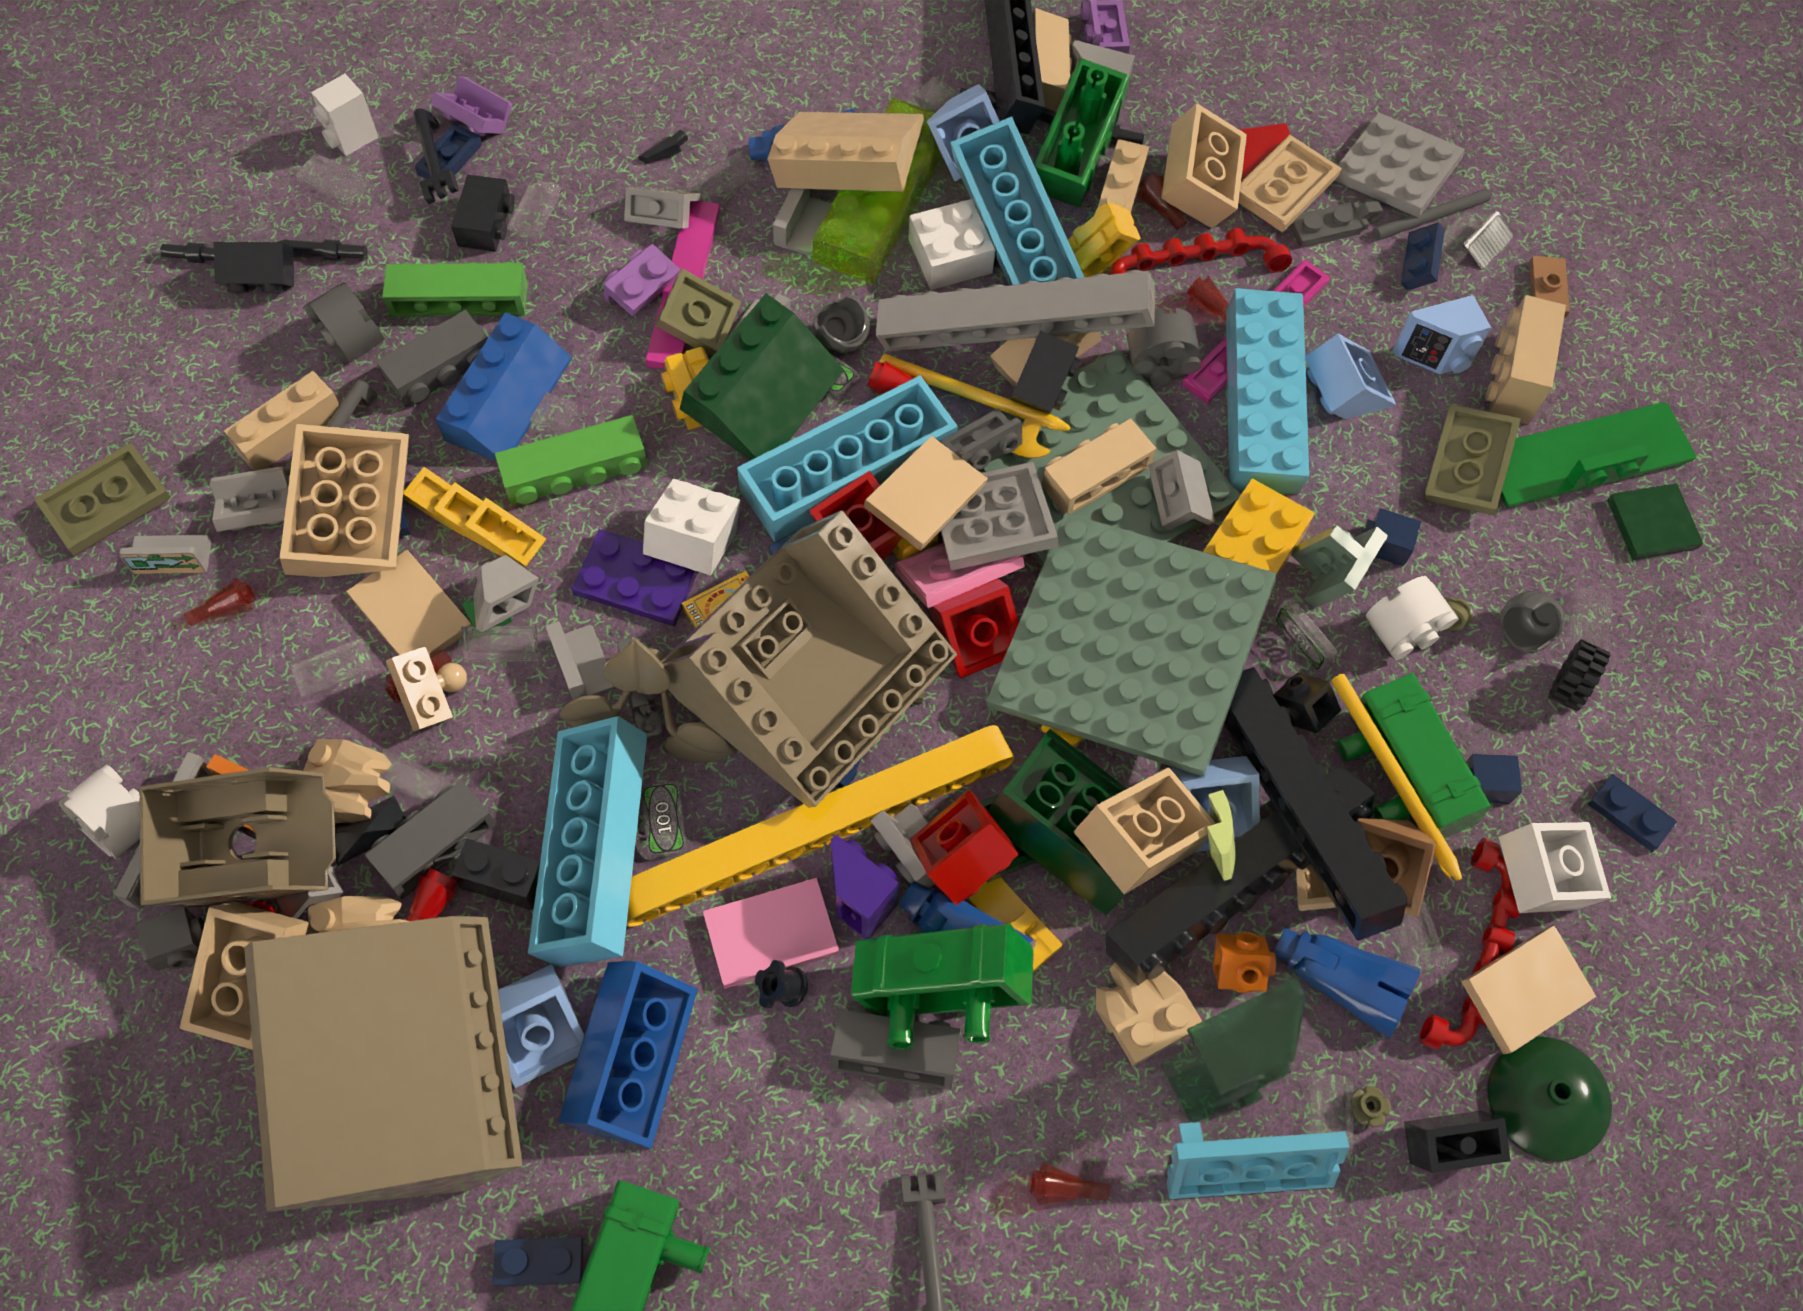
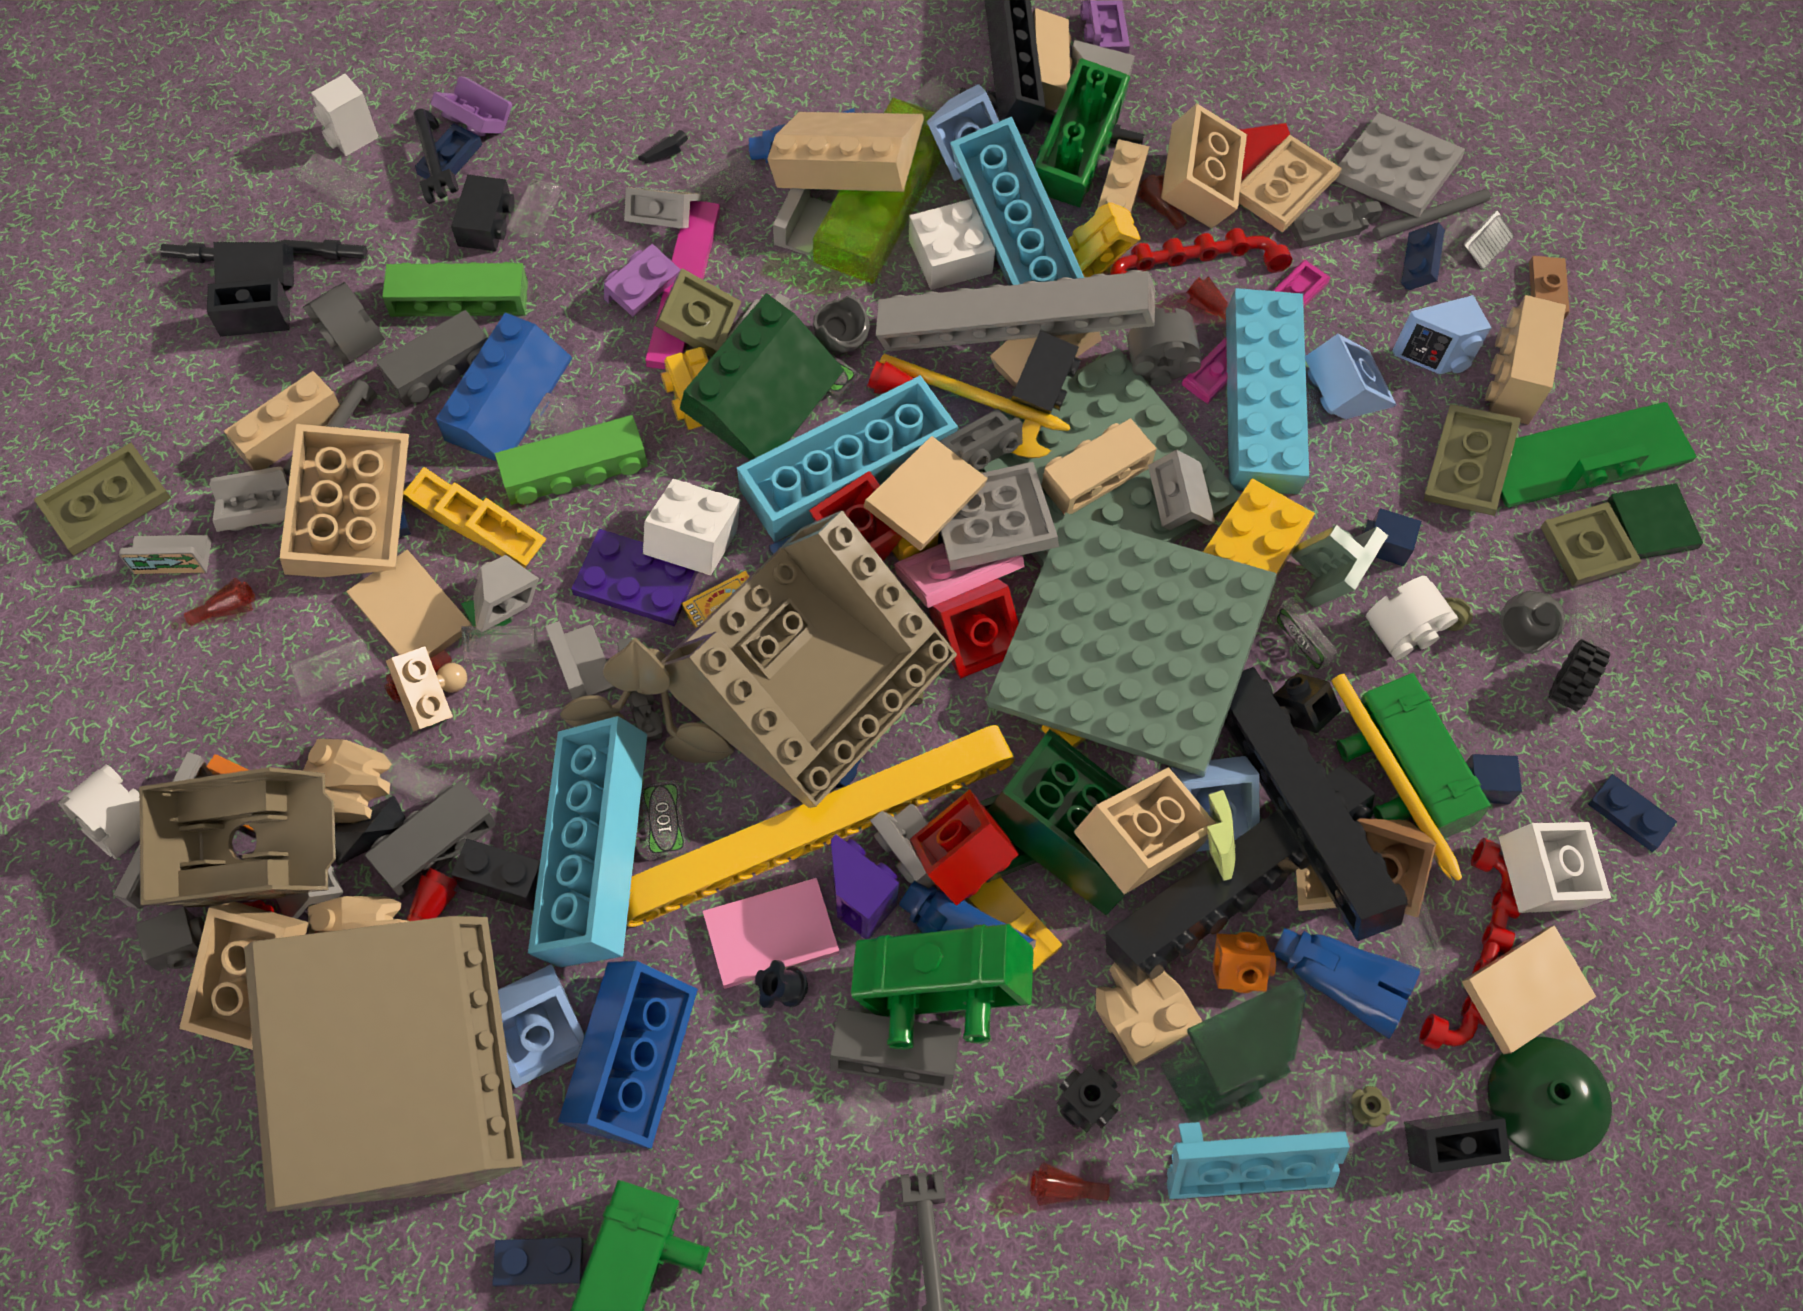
none -> black brick [207,278,290,337]
none -> black brick [1057,1065,1121,1133]
none -> olive plate [1540,502,1642,587]

